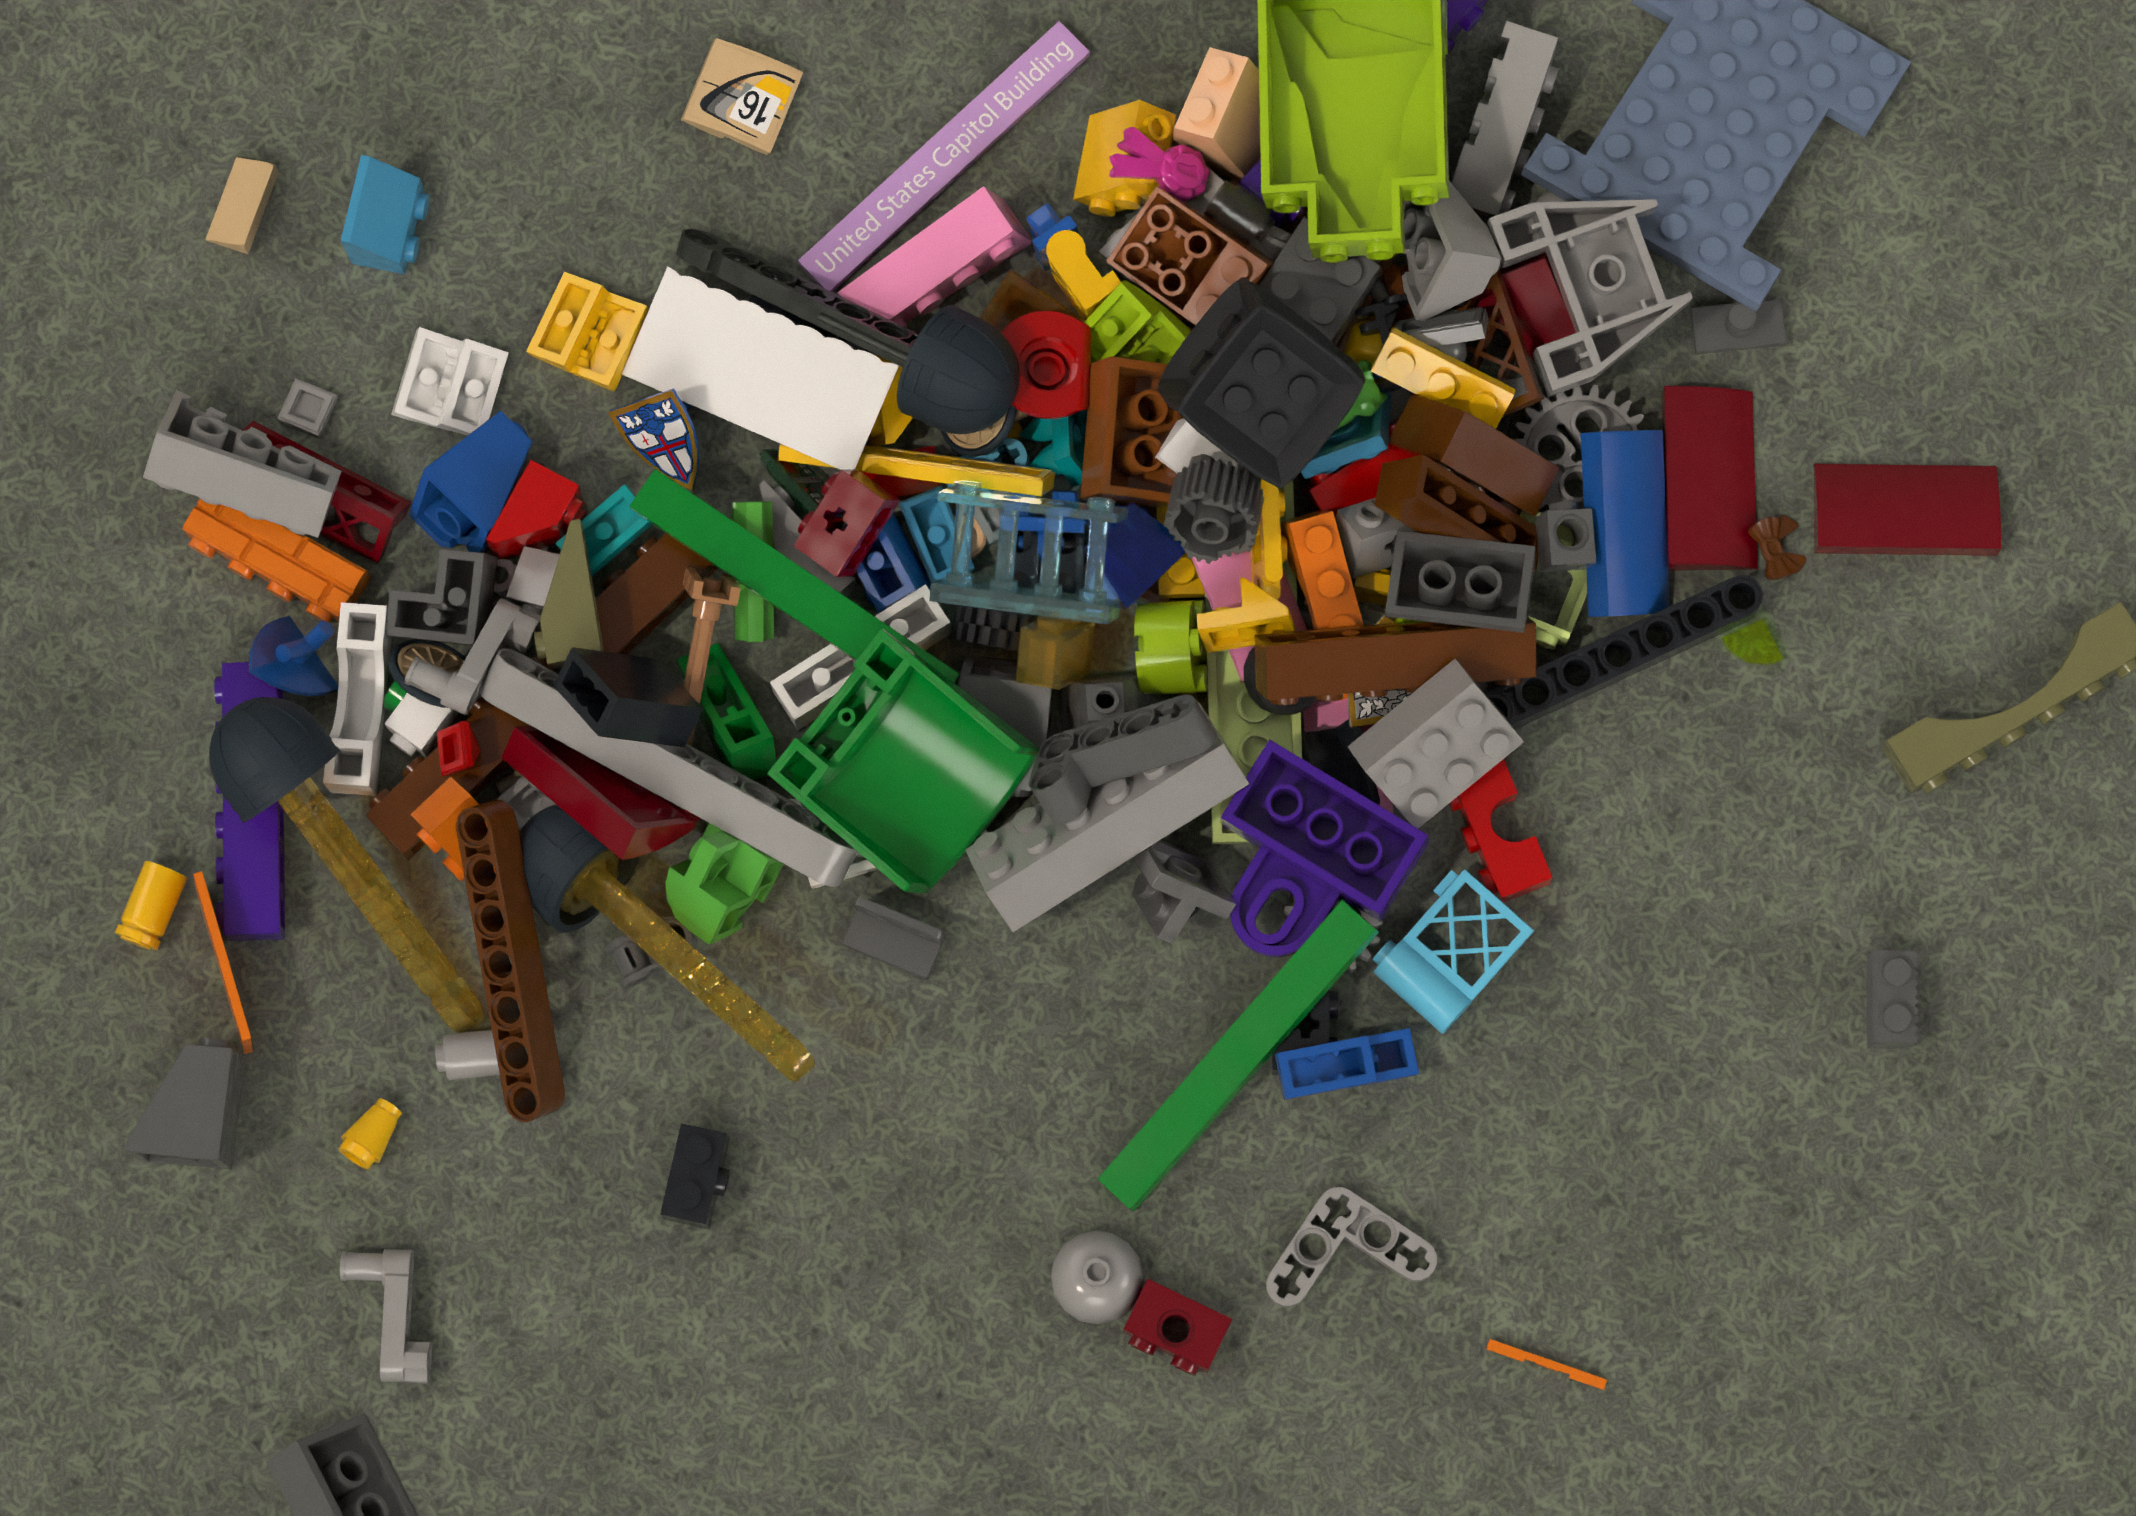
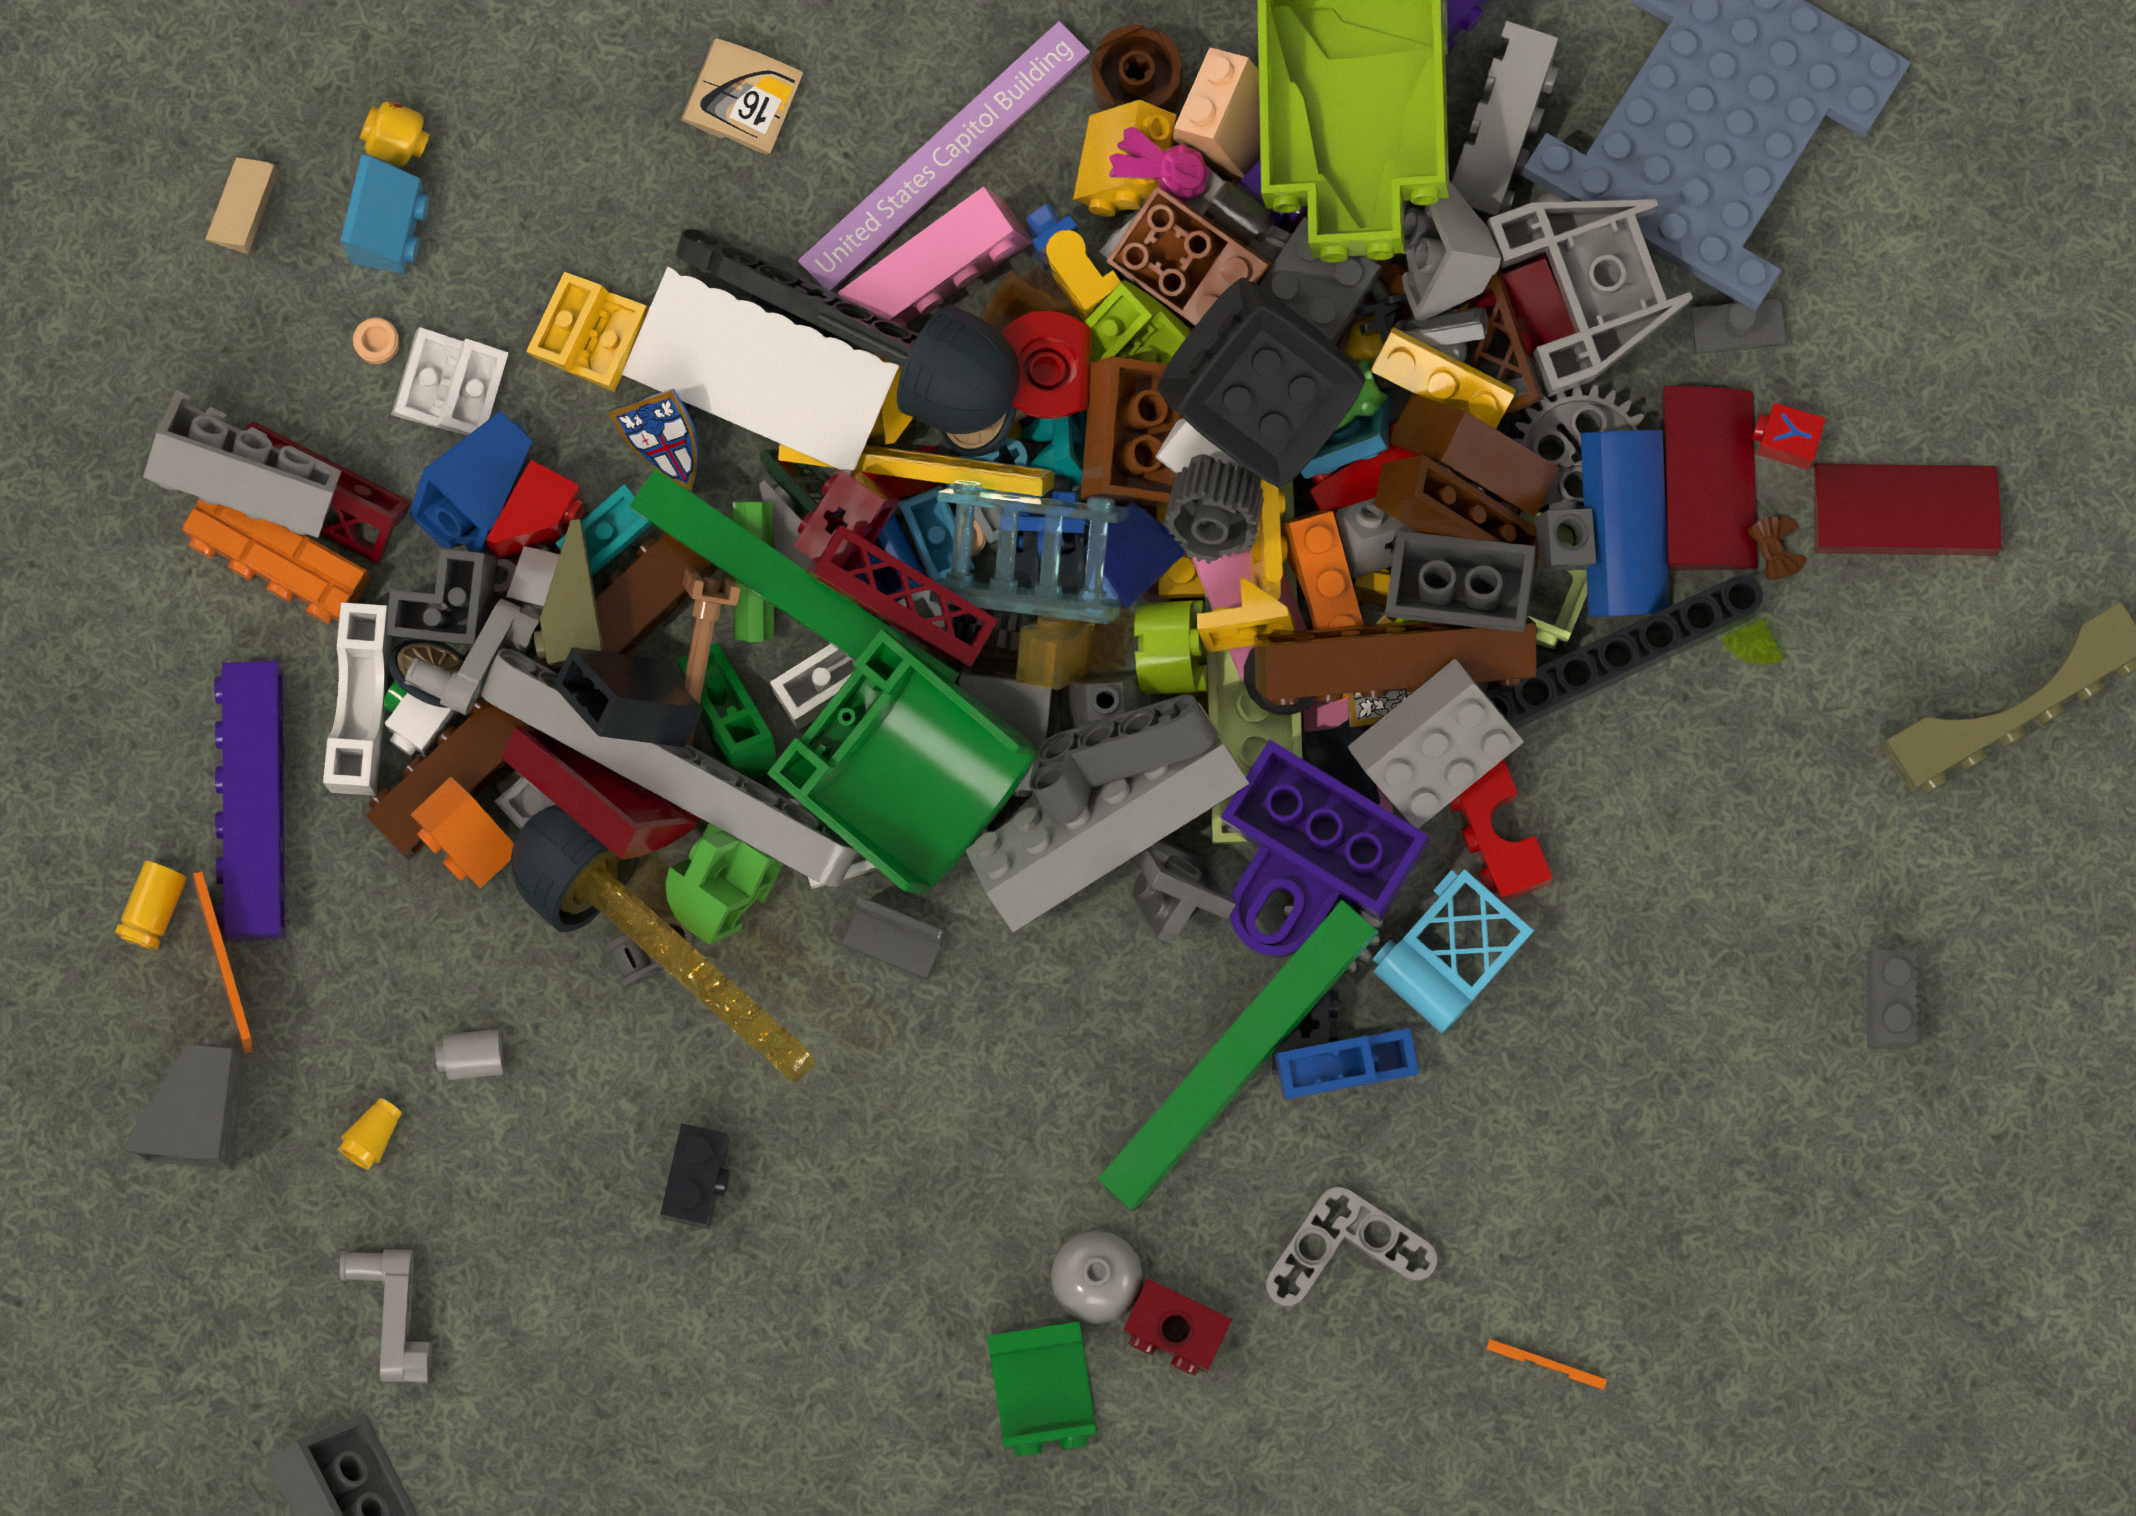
piece [209,697,484,1033] -> none
blue shield [249,615,338,696] -> none
light grey tile [277,378,338,438] -> none
red slope [437,721,481,777] -> none
reddish brown beam [456,799,565,1123] -> none
none -> light nougat tile [353,317,399,364]
none -> yellow head [359,101,430,166]
none -> dark red fence [806,525,998,668]
none -> green panel [987,1322,1097,1457]
none -> reddish brown brick [1092,24,1182,112]
none -> red brick [1752,402,1826,470]

